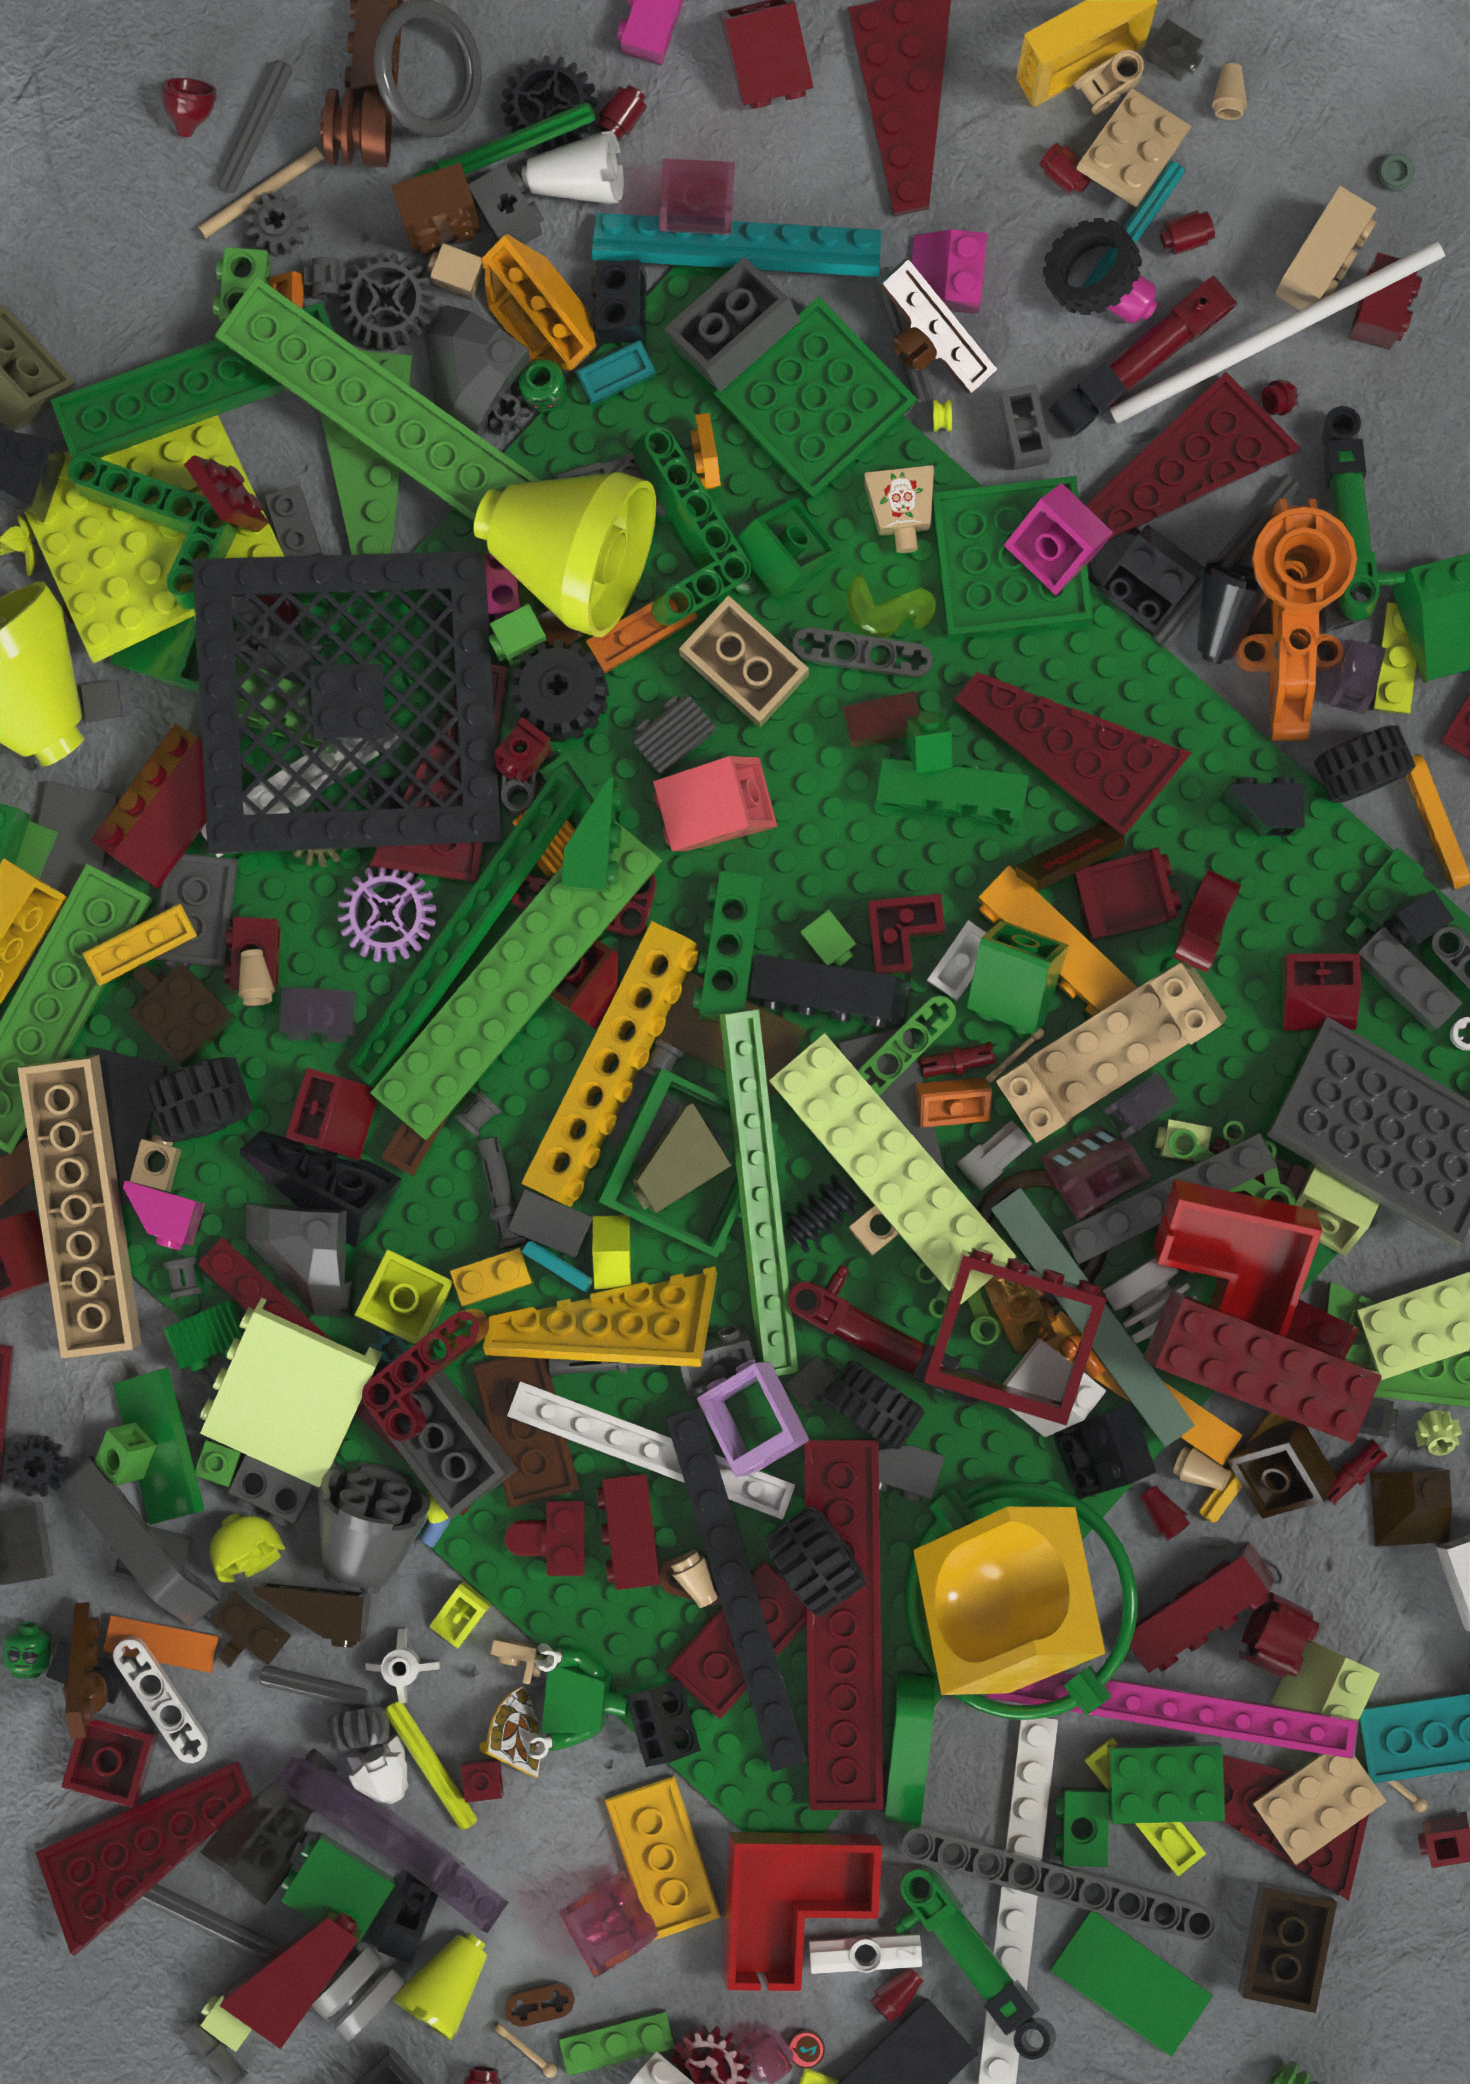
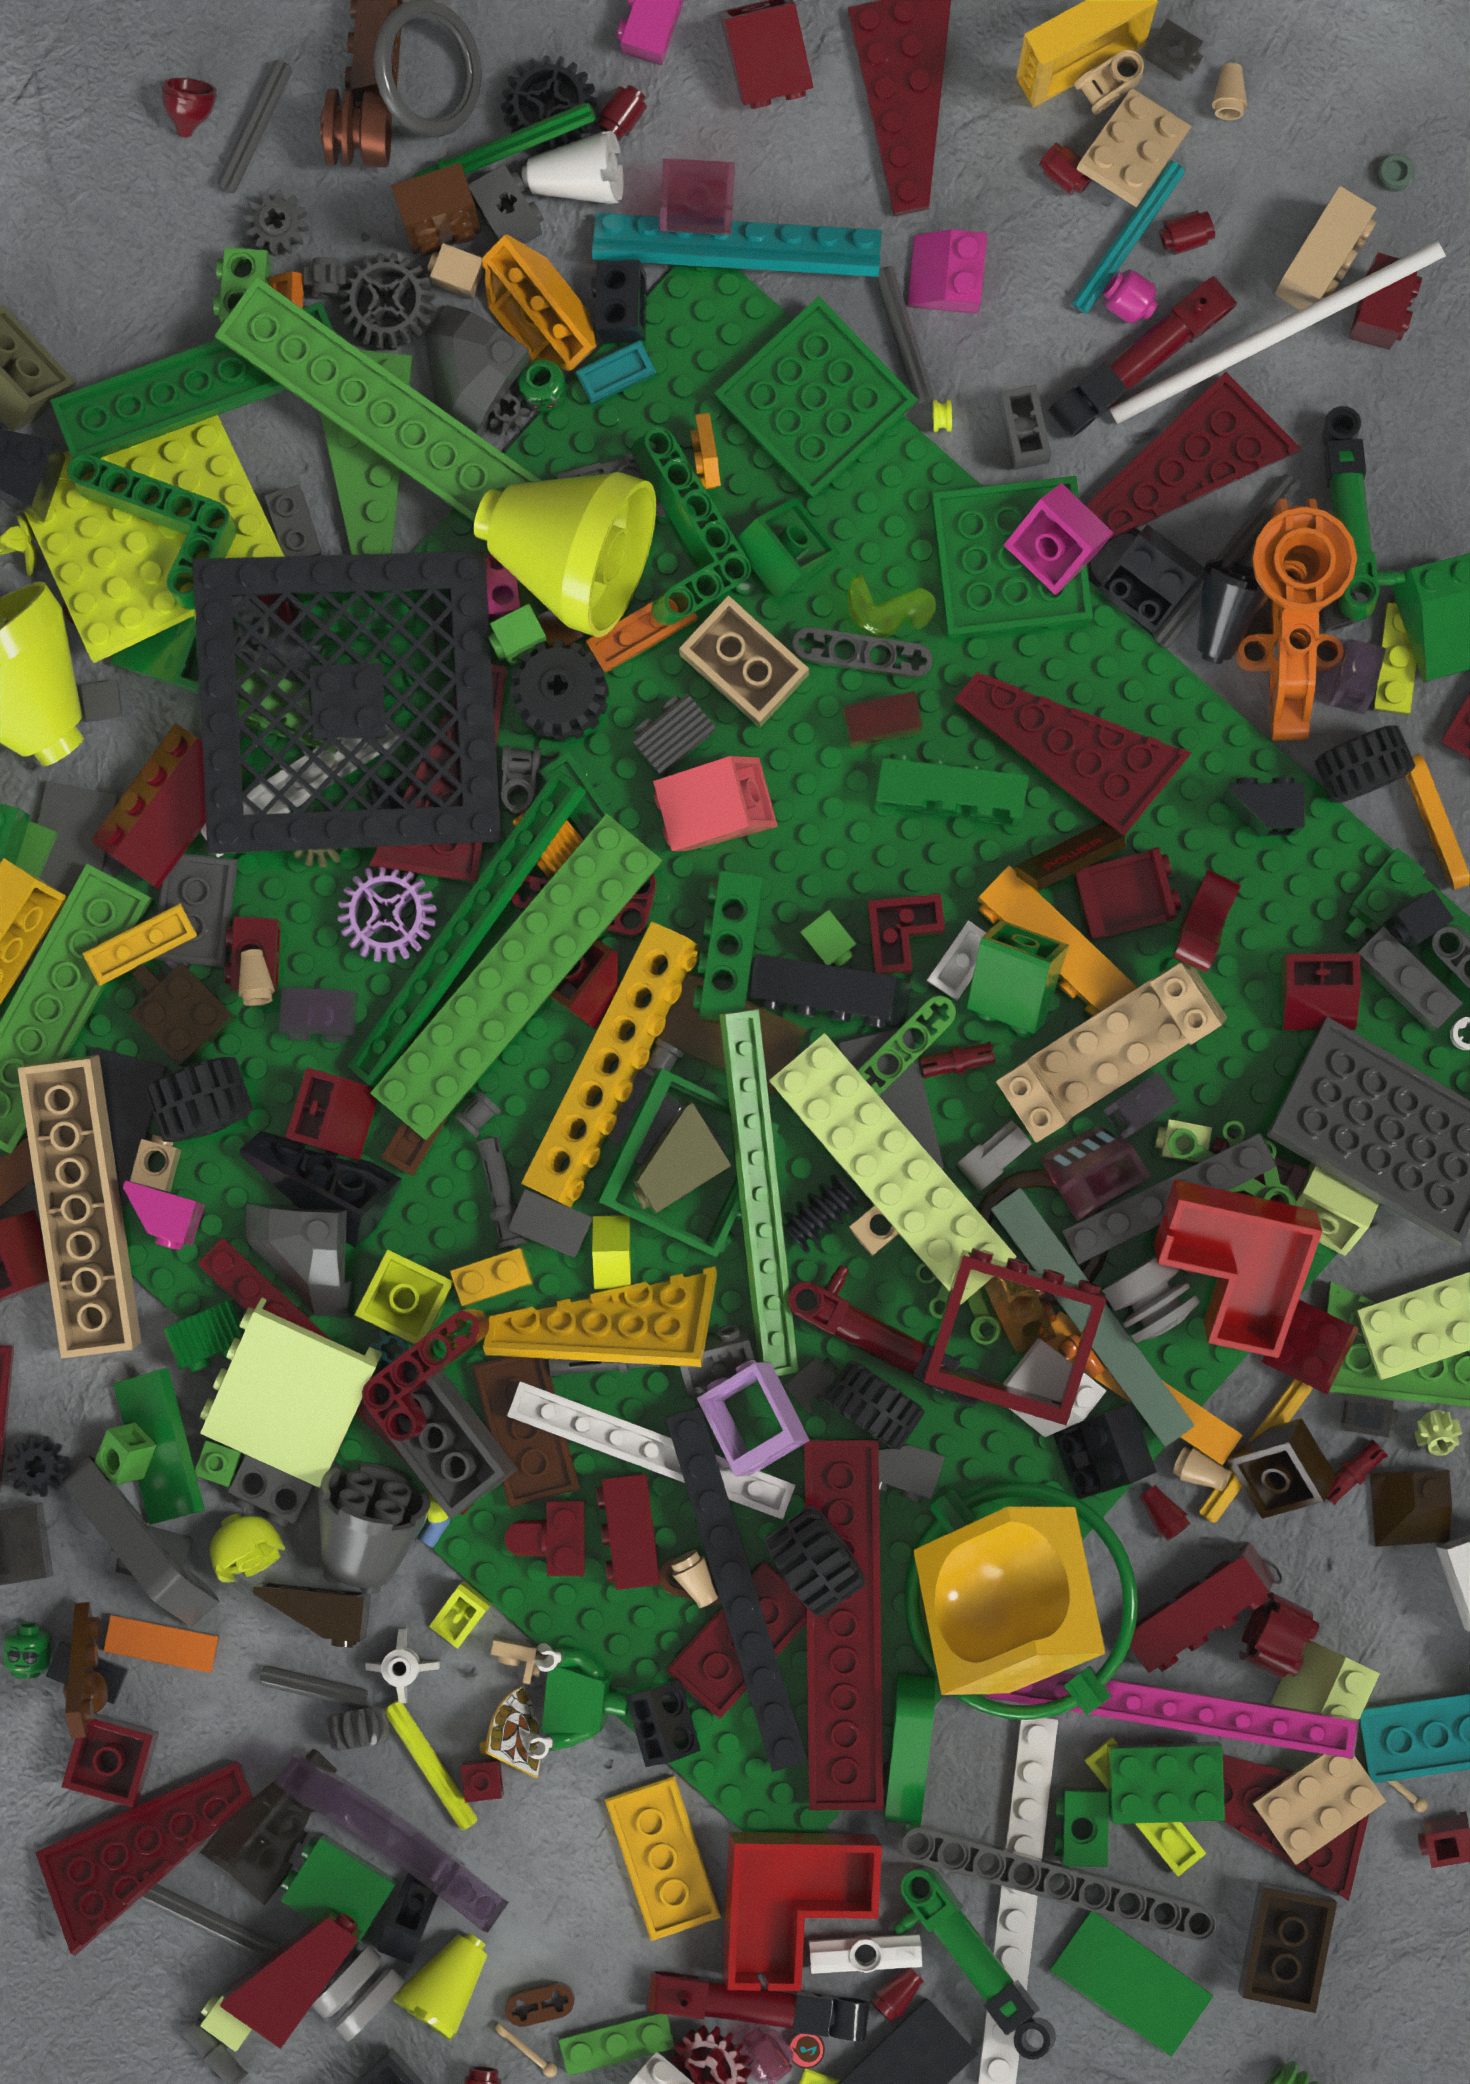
white beam [113,1636,208,1763] -> none
dark grey bush [163,1257,202,1299] -> none
dark red plate [184,455,269,532] -> none
tan bar [198,146,324,239] -> none
dark brown plate [211,1591,292,1668] -> none
white brick [346,1734,409,1804] -> none
dark red brick [494,717,551,784] -> none
teal tile [522,1241,593,1293] -> none
clear pink slope [559,1871,659,1978] -> none
green slope [561,777,624,893] -> none
dark grey brick [664,257,801,392] -> none
tan torso [864,465,934,553] -> none
plate [878,259,997,393] -> none
green brick [907,712,952,774] -> none
orange slope [915,1078,992,1128] -> none
tan hinge [984,1028,1045,1084] -> none
black tyre [1043,218,1142,315] -> none
dark red brick [1143,1290,1382,1444] -> none
dark red plate [1261,380,1299,416] -> none
none -> dark red piece [646,1971,870,2041]

